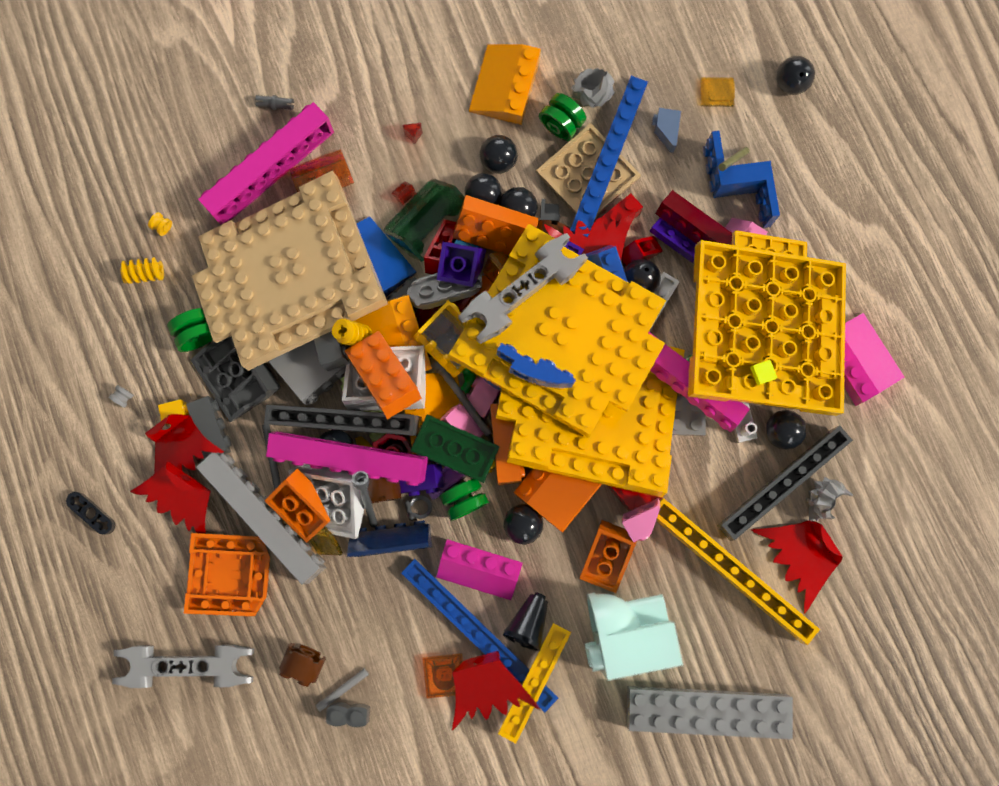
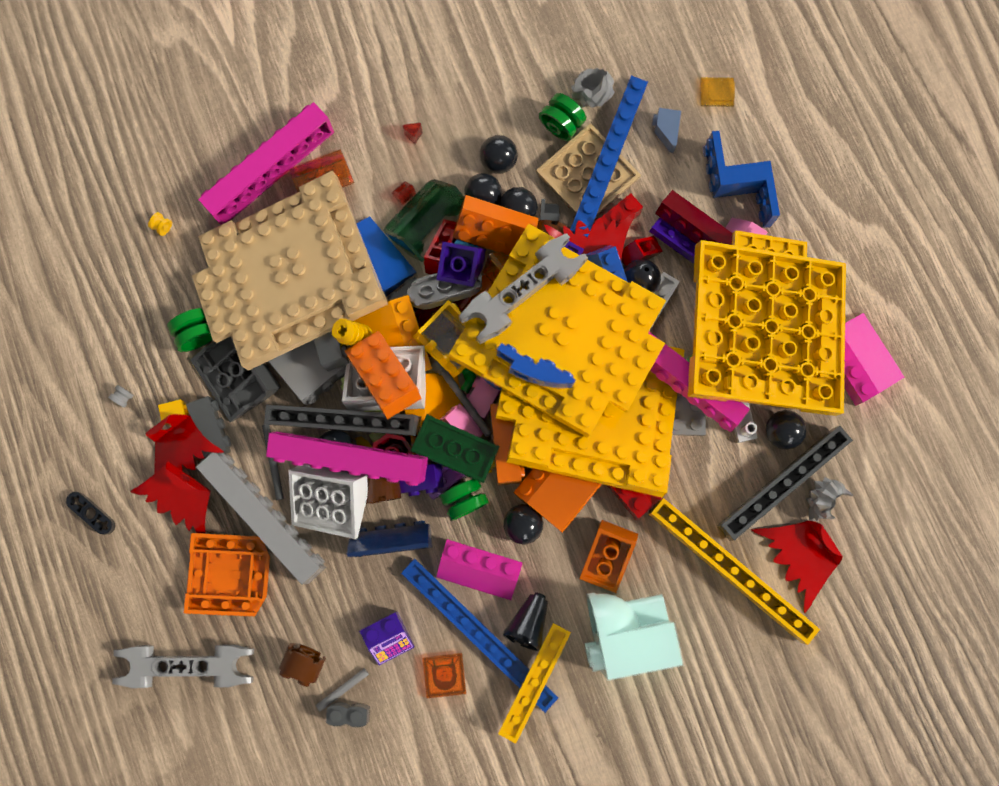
yellow piece [120,257,164,284] -> none
dark grey pin [255,95,294,110] -> none
orange slope [264,468,331,543] -> none
clear yellow piece [309,527,343,555] -> none
dark grey piece [352,471,378,528] -> none
dark grey piece [405,496,432,521] -> none
red piece [452,651,540,731] -> none
light orange slope [469,44,541,125] -> none
bright pink slope [622,498,660,542] -> none
light grey brick [626,686,793,739] -> none
olive bar [718,147,750,171] -> none
neon yellow tile [750,360,777,386] -> none
black piece [776,56,815,95] -> none
none -> dark purple slope [360,611,415,666]

